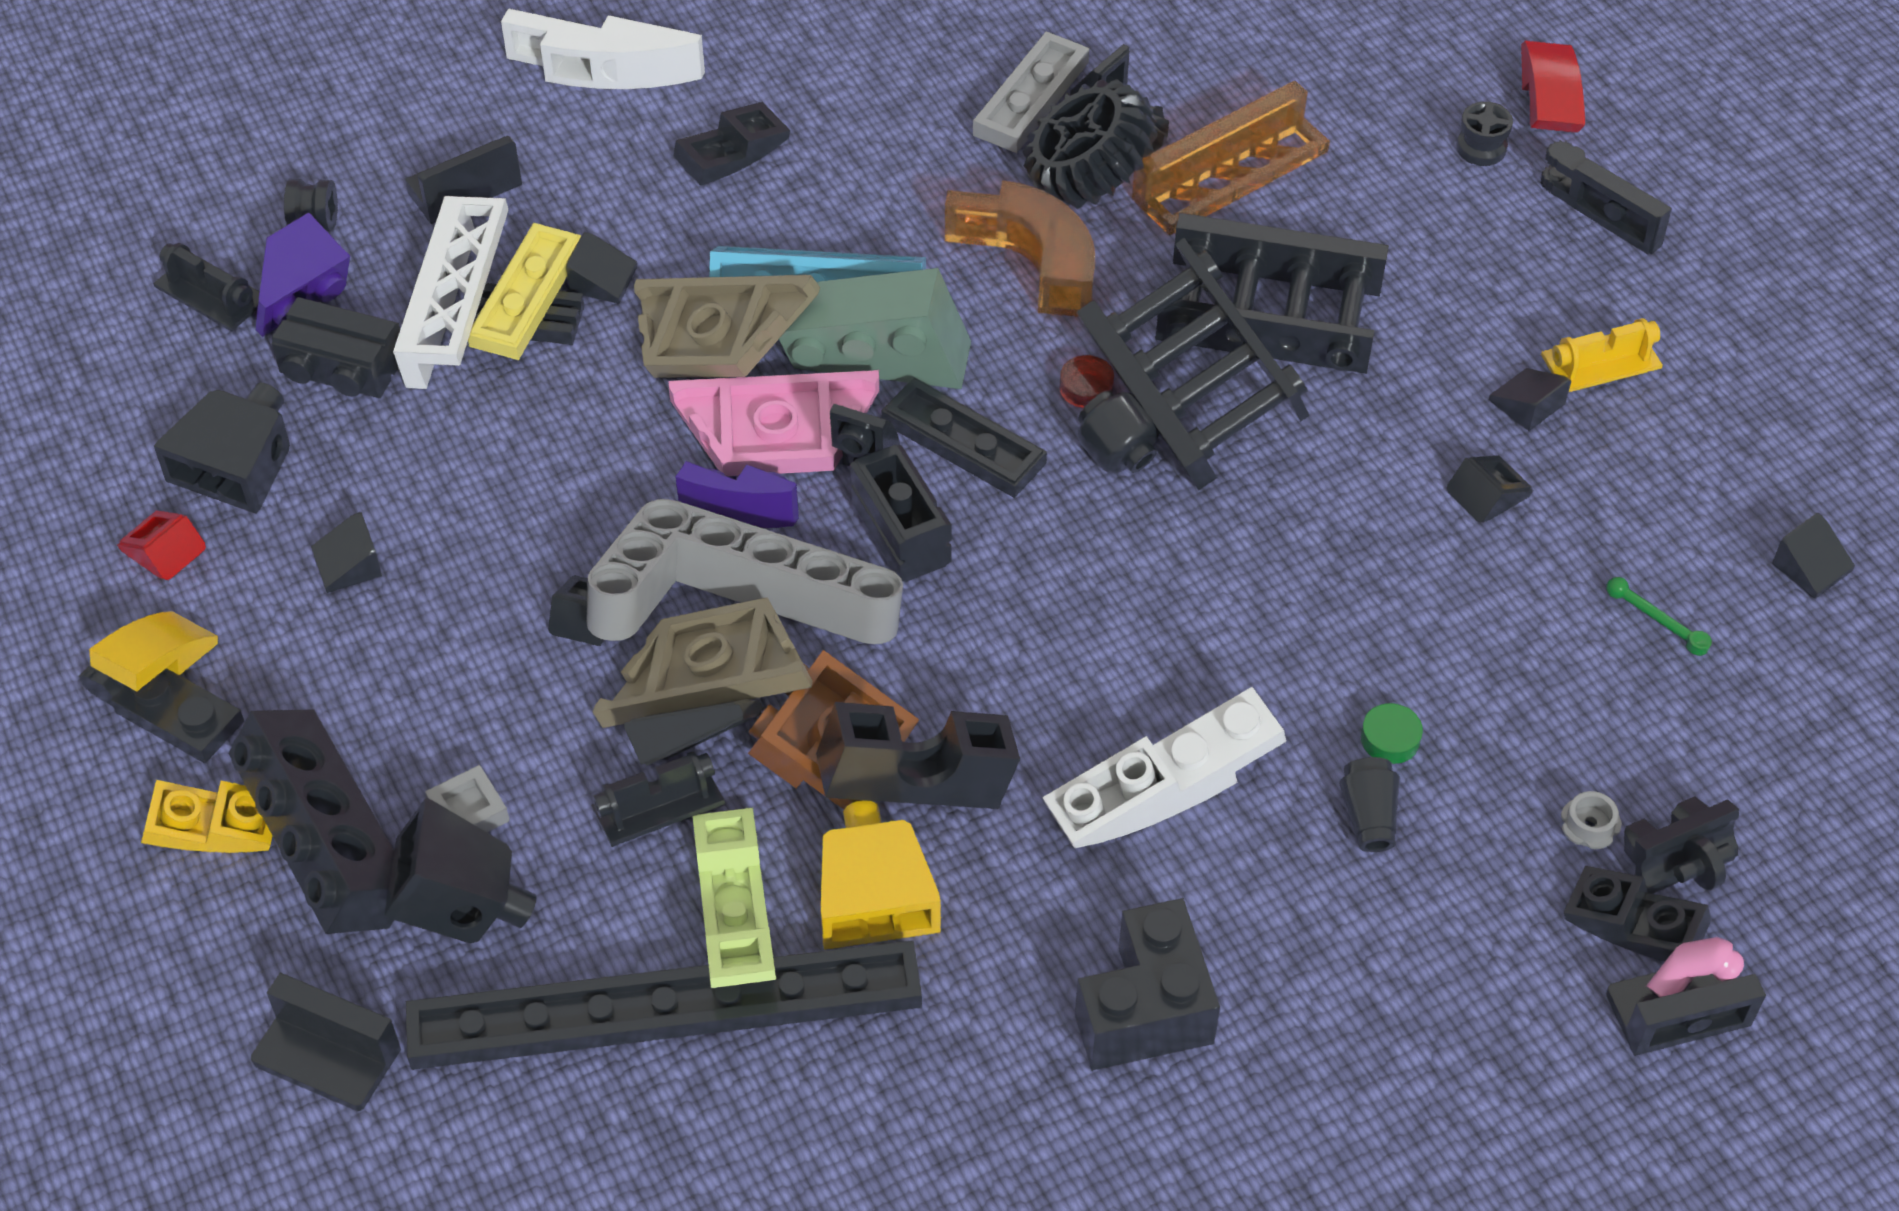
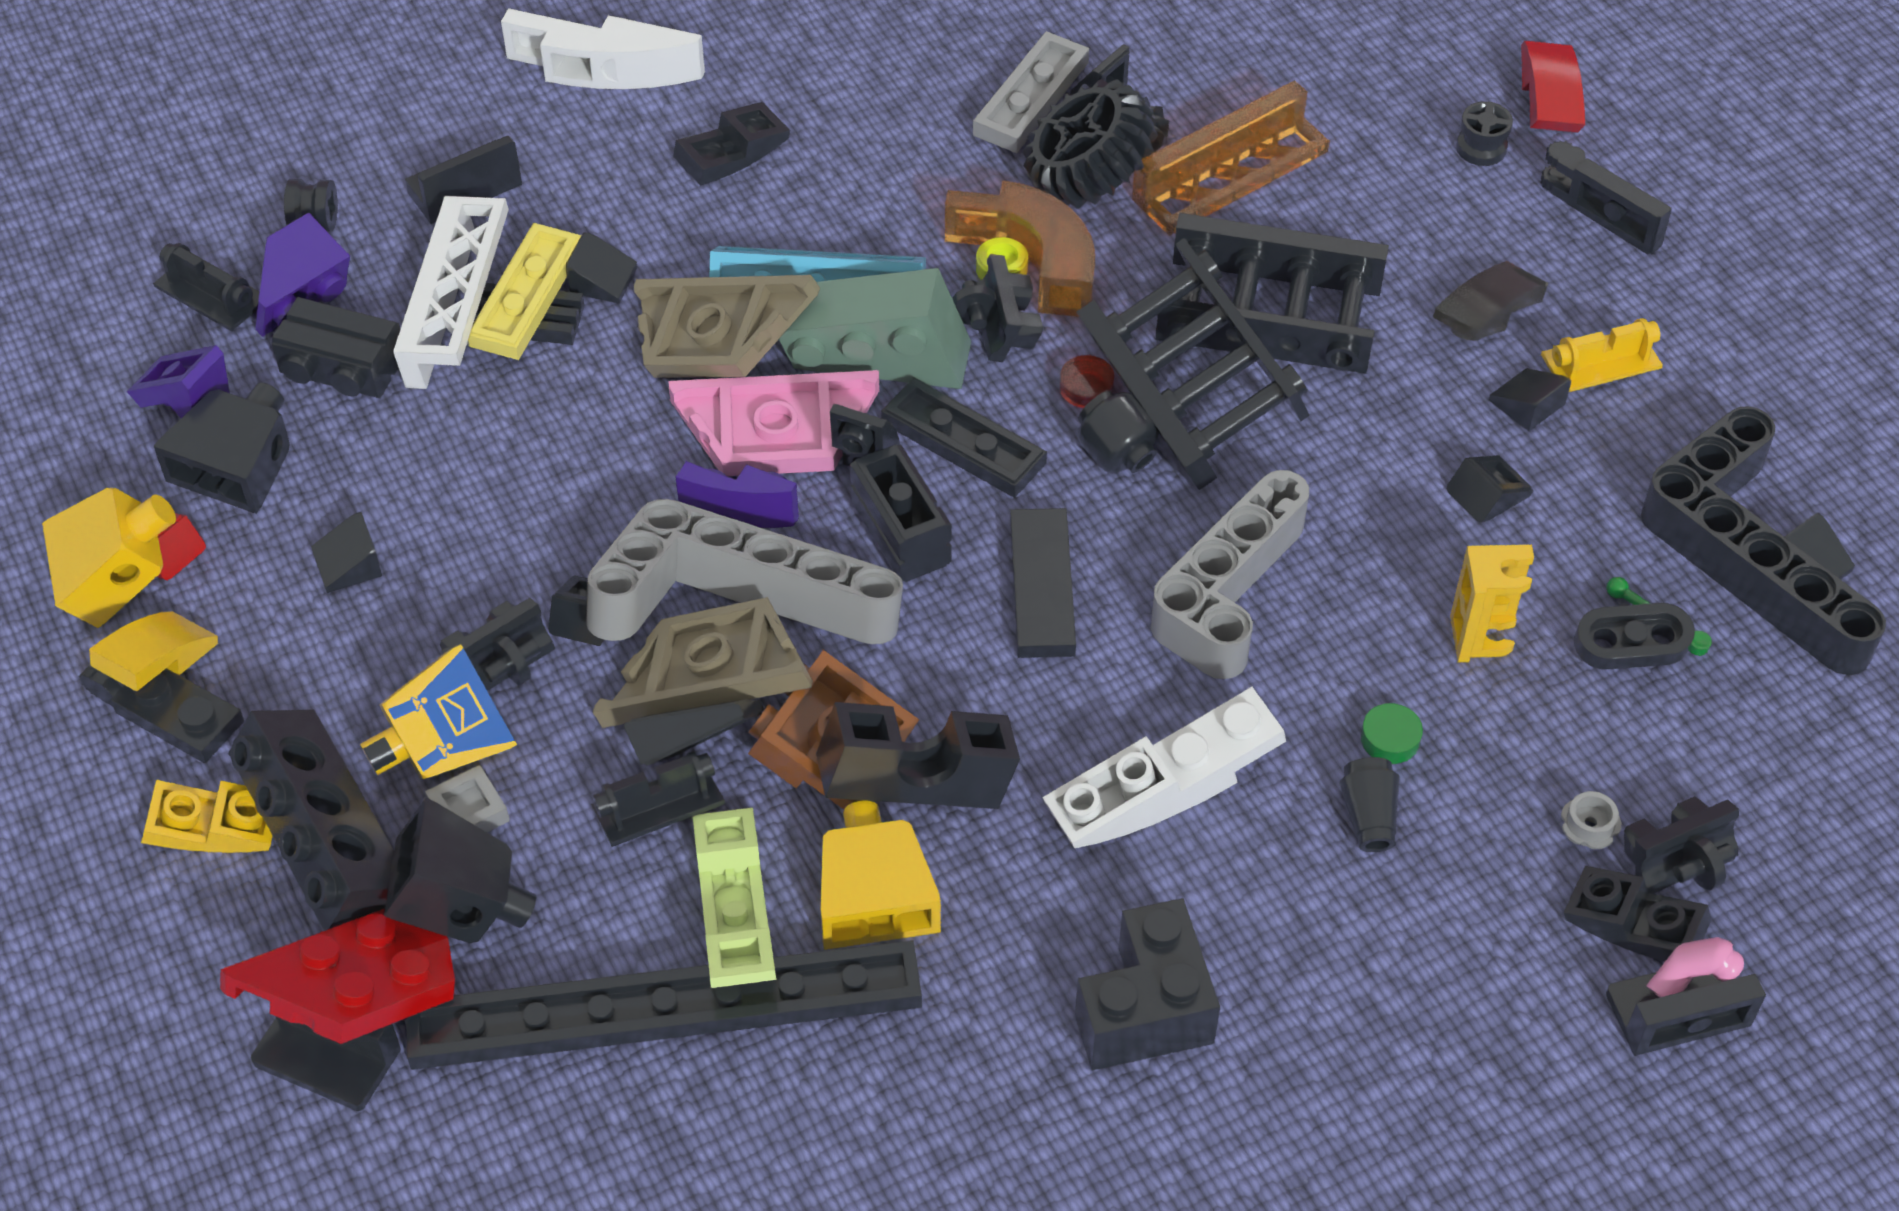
none -> yellow torso [42,488,176,628]
none -> dark purple slope [126,345,230,418]
none -> red wing [220,909,455,1044]
none -> torso [360,644,517,779]
none -> black hips [440,597,555,691]
none -> black hips [952,254,1043,362]
none -> neon yellow tile [976,237,1028,280]
none -> black tile [1010,508,1076,658]
none -> light grey beam [1150,470,1309,679]
none -> clear smoke slope [1433,261,1548,341]
none -> yellow hinge [1450,544,1534,663]
none -> black plate [1574,603,1695,670]
none -> black beam [1641,406,1886,675]

